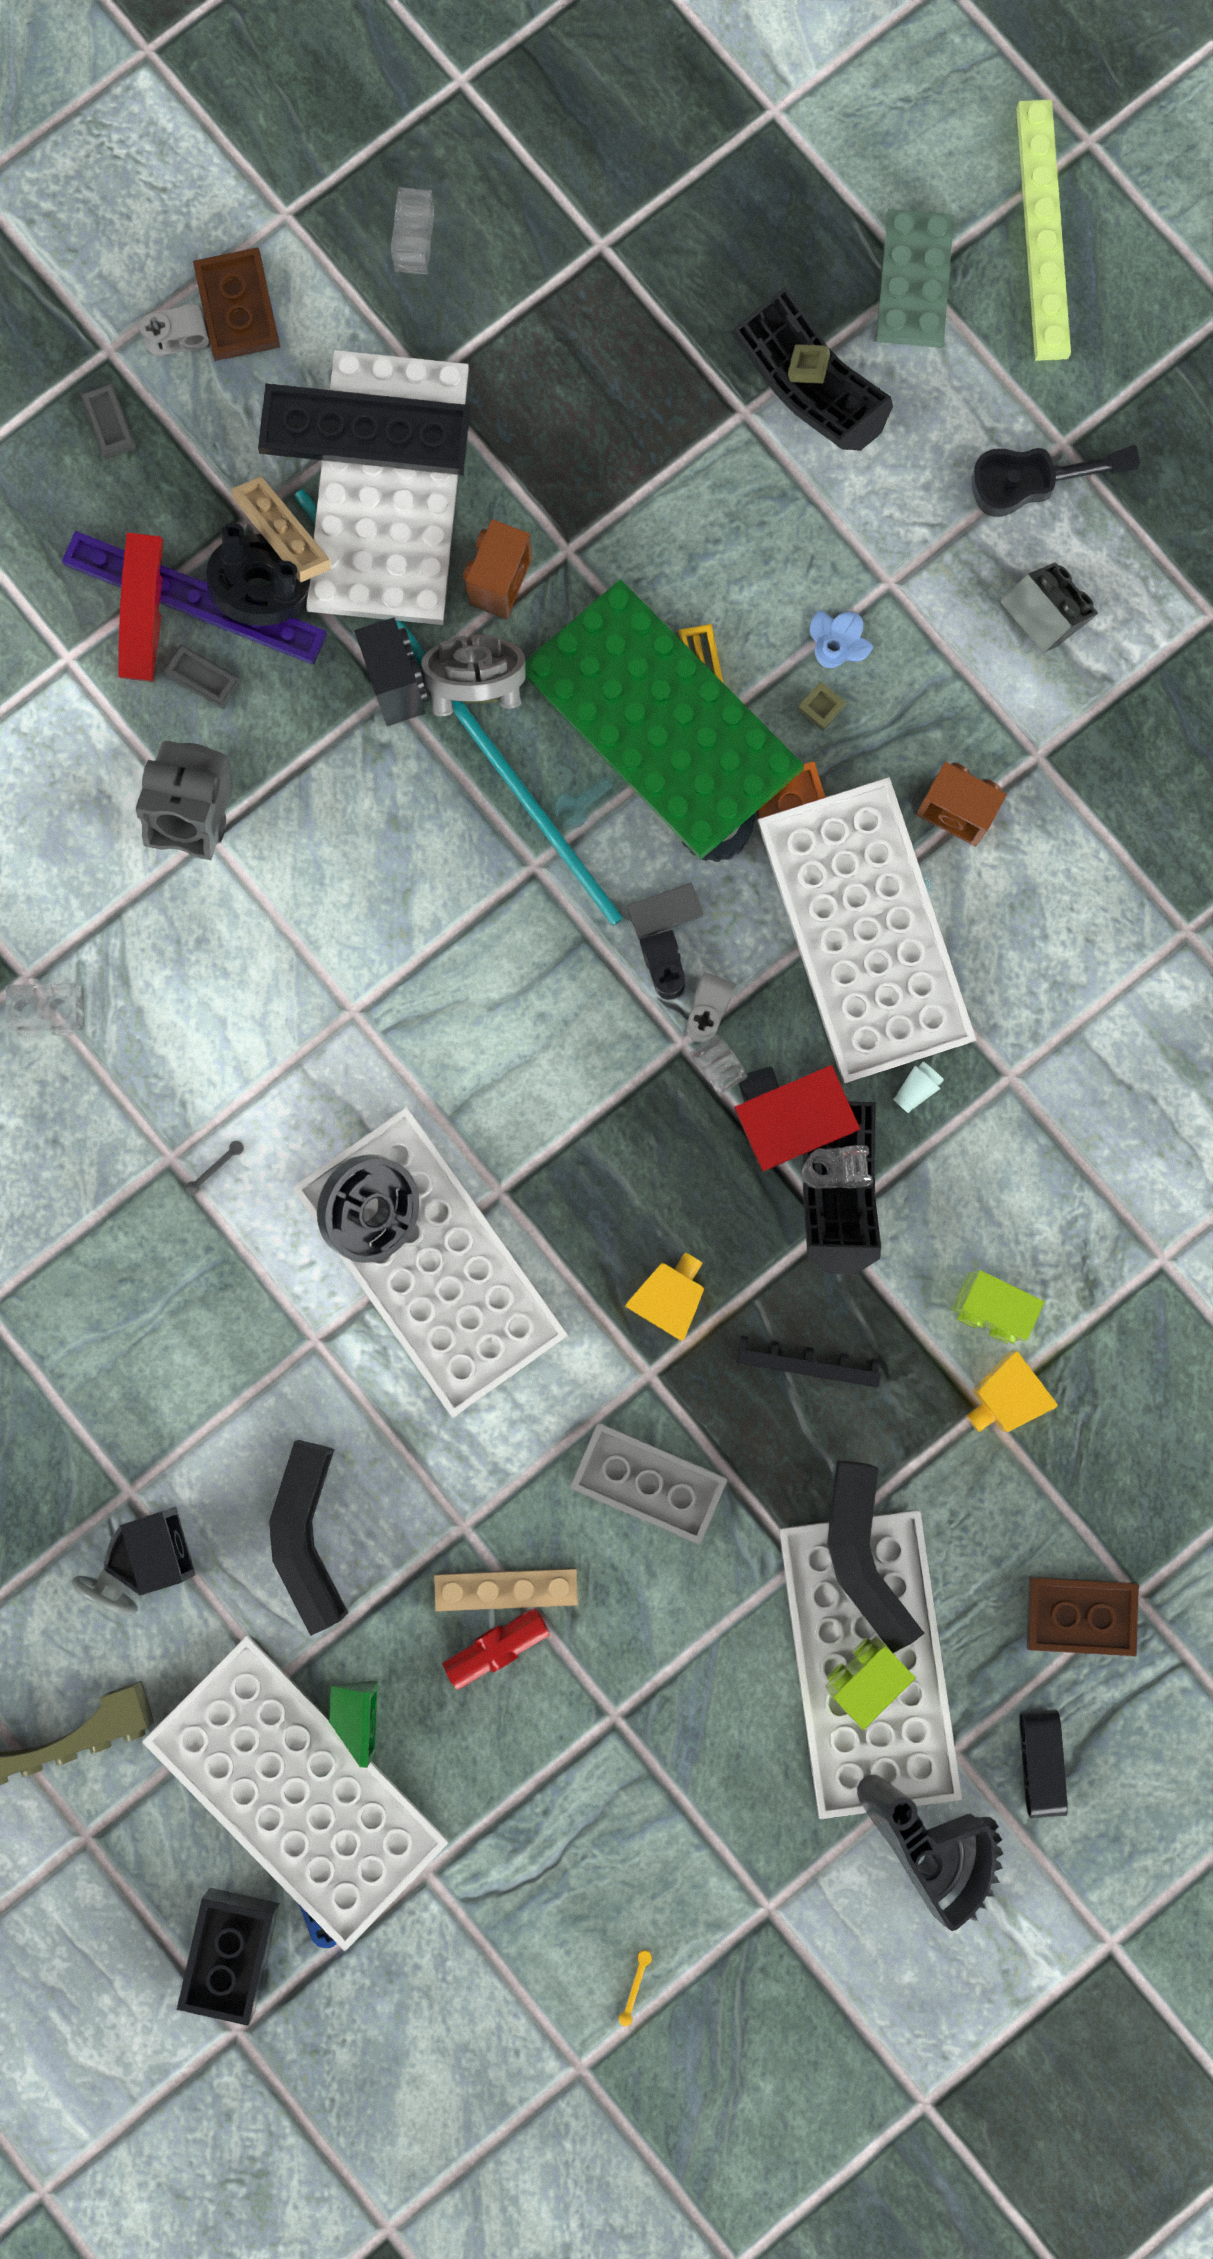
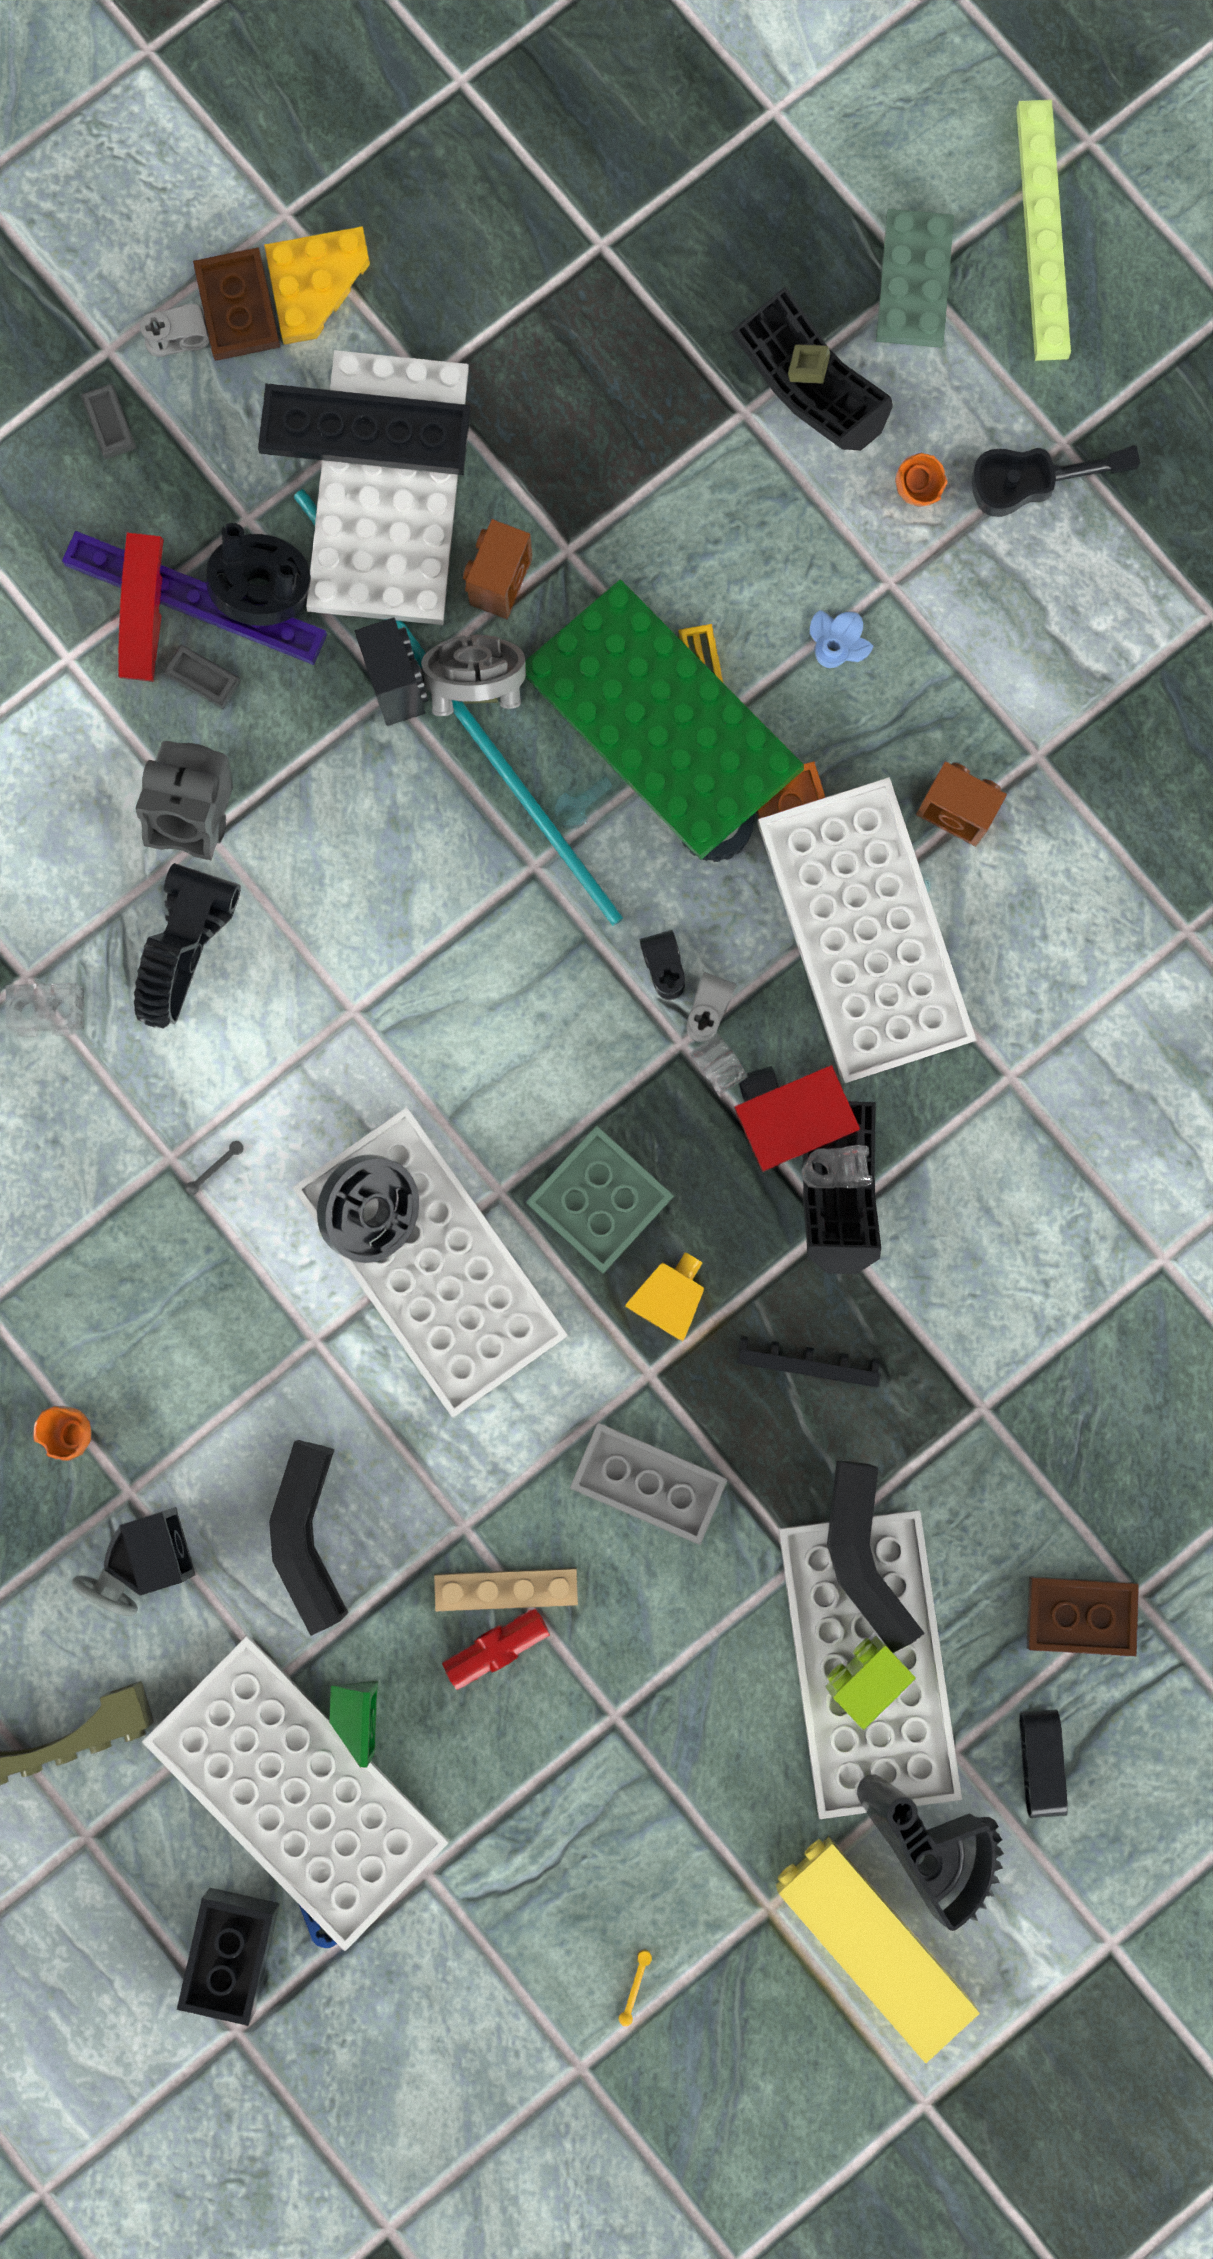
tan plate [232,476,331,583] -> none
clear brick [391,187,435,275] -> none
dark grey tile [627,882,703,940] -> none
olive plate [797,681,846,732] -> none
light aqua cone [893,1061,944,1113] -> none
lime brick [951,1270,1045,1344] -> none
yellow torso [966,1351,1058,1433] -> none
pearl dark grey slope [1000,562,1098,653] -> none
none -> orange hair [33,1406,92,1461]
none -> black arm [134,863,241,1029]
none -> yellow plate [264,226,370,345]
none -> sand green plate [526,1126,674,1274]
none -> light yellow brick [776,1836,980,2064]
none -> orange hair [895,452,948,507]

